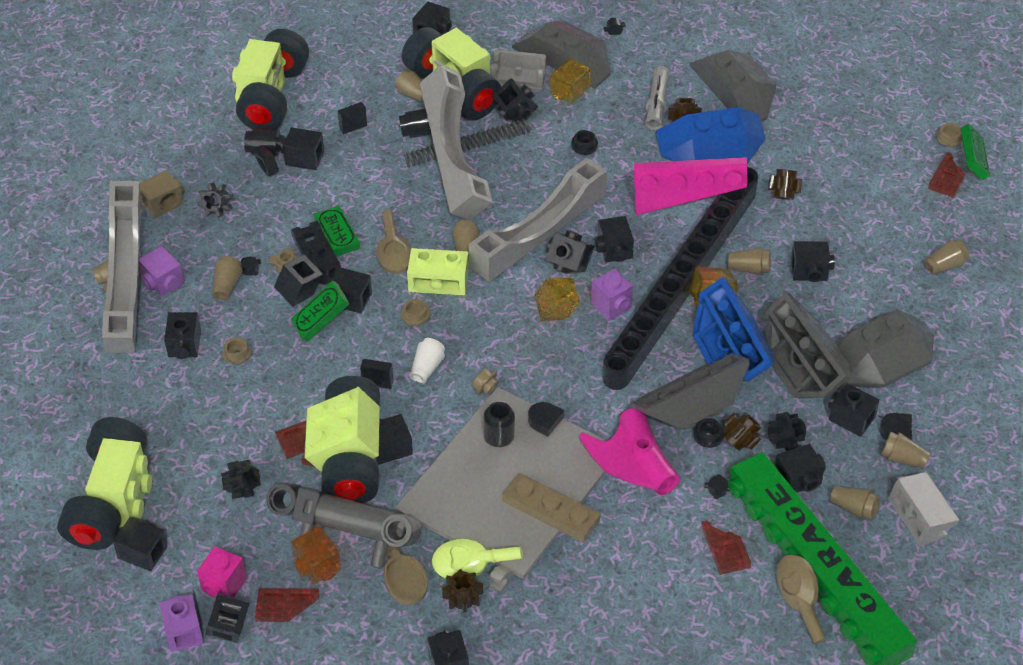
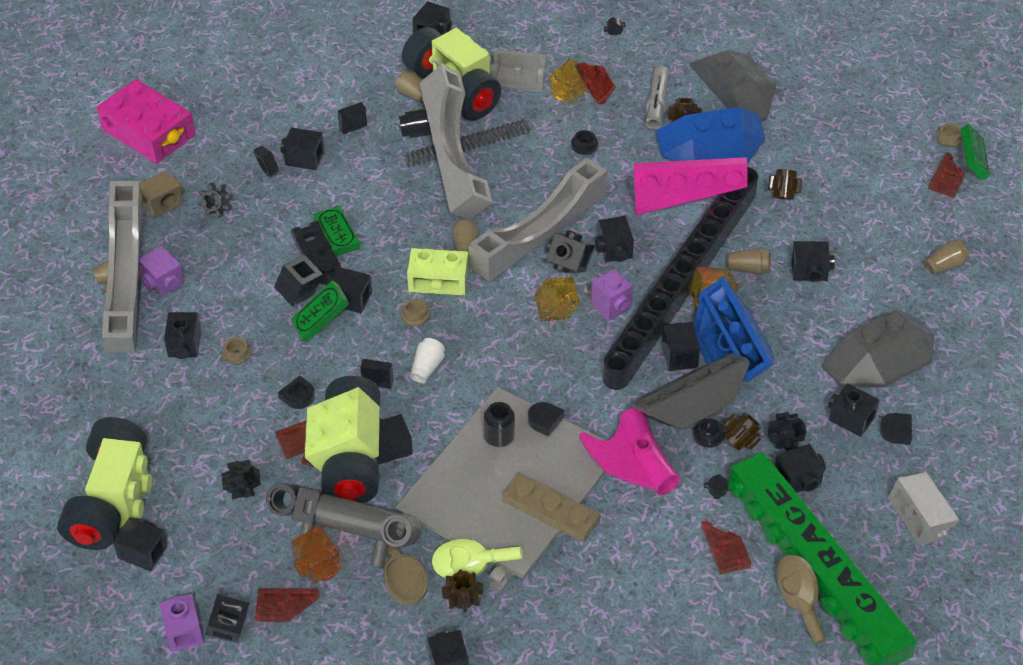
dark pink brick [197,546,247,598] -> none
dark tan cone [212,256,243,300] -> none
brick [232,29,309,129] -> none
black piece [241,256,261,276] -> none
black brick [244,128,285,157] -> none
dark tan plate [269,248,298,274] -> none
dark tan piece [376,209,412,274] -> none
dark tan plate [471,368,499,395] -> none
black brick [491,78,538,124] -> none
dark grey wedge [512,20,610,89] -> none
dark grey wedge [765,292,850,399] -> none
dark tan cone [830,485,881,520] -> none
dark tan cone [881,432,930,469] -> none
none -> dark pink piece [97,79,195,164]
none -> black tile [278,376,315,409]
none -> clear red tile [575,62,616,104]
none -> black brick [661,322,700,371]

